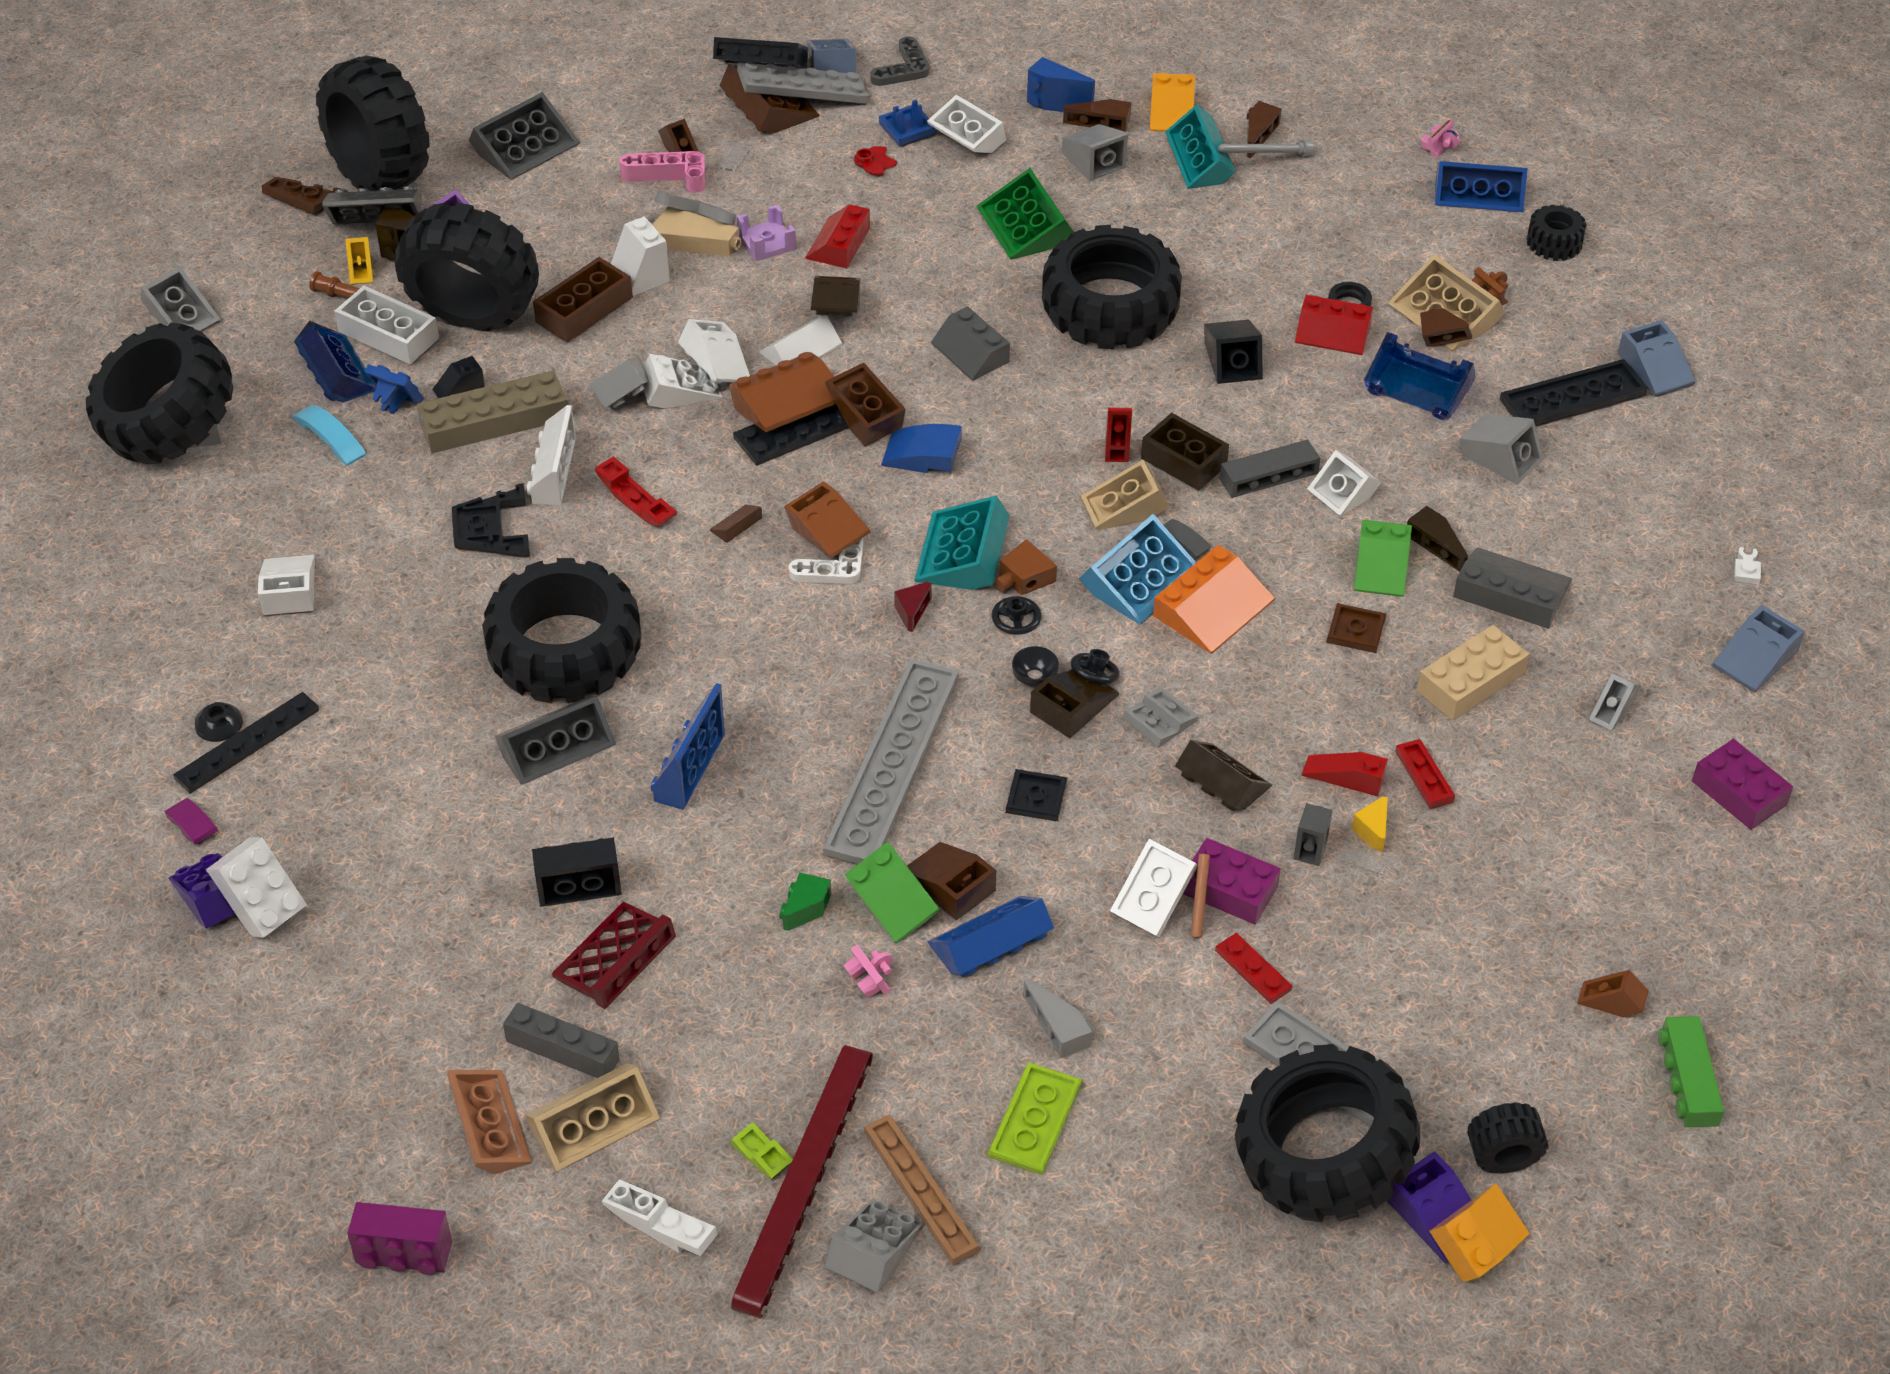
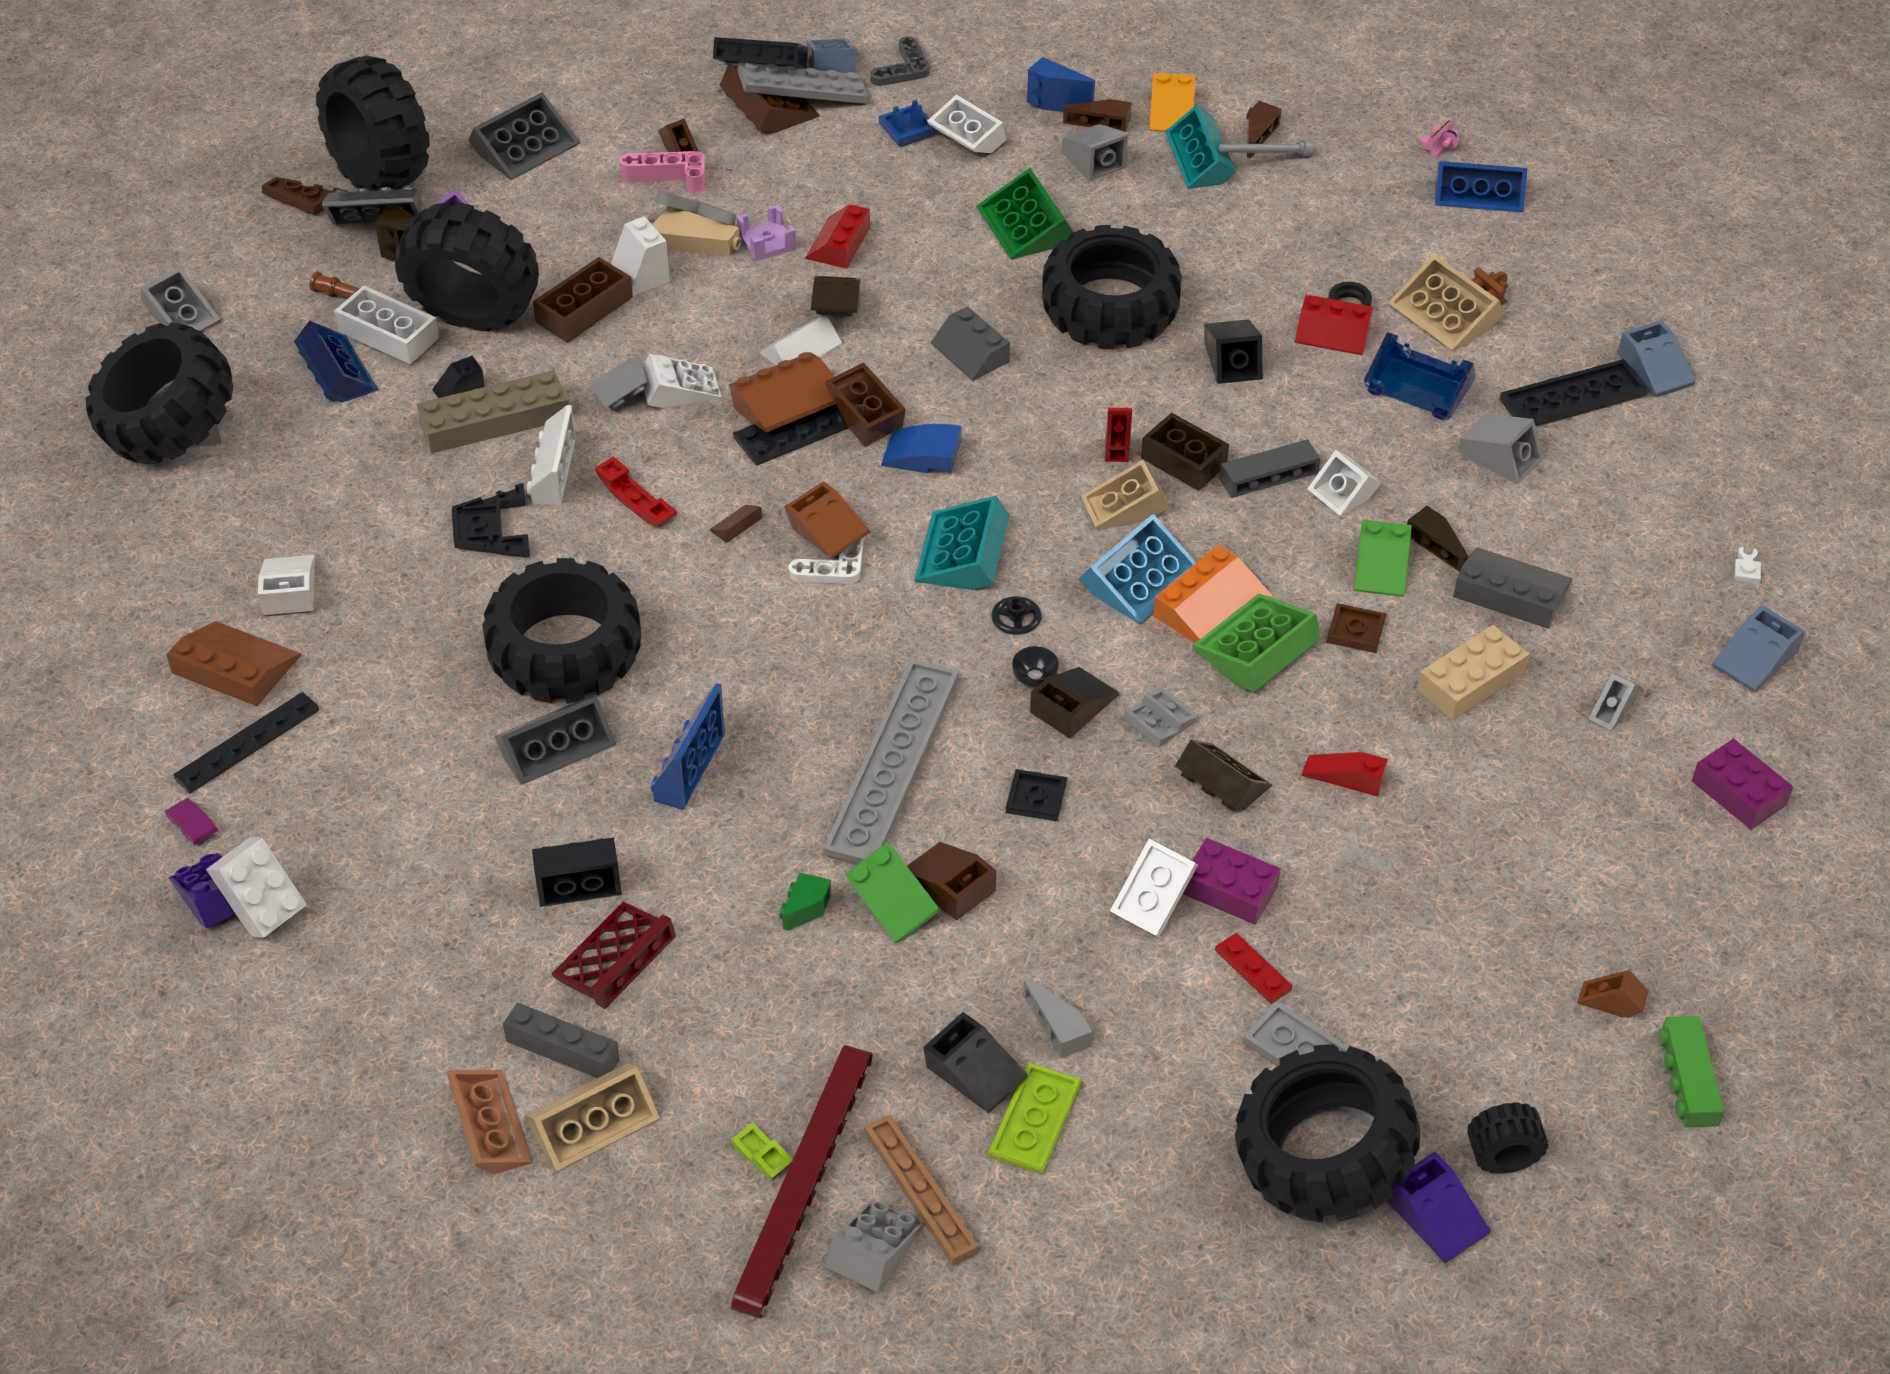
black piece [195,702,243,742] -> none
medium azure slope [292,405,366,466] -> none
yellow slope [345,237,373,284] -> none
magenta brick [347,1202,452,1275] -> none
blue plate [364,364,424,414] -> none
white slope [602,1179,718,1256] -> none
white slope [678,319,750,383] -> none
bright pink hips [844,944,893,998] -> none
red plate [854,146,897,175] -> none
dark red slope [894,582,932,632] -> none
blue slope [927,896,1054,977] -> none
dark orange torso [995,539,1057,595] -> none
black piece [1071,649,1120,684] -> none
dark grey slope [1163,518,1211,560] -> none
nougat bar [1191,854,1210,937] -> none
dark grey brick [1293,803,1333,866] -> none
yellow slope [1352,796,1388,854] -> none
red plate [1395,739,1455,809] -> none
reddish brown slope [1420,308,1473,347] -> none
light orange slope [1429,1183,1530,1282] -> none
black tyre [1526,205,1587,261] -> none
none -> dark orange slope [166,621,301,707]
none -> black slope [923,1012,1028,1113]
none -> bright green slope [1193,593,1321,692]

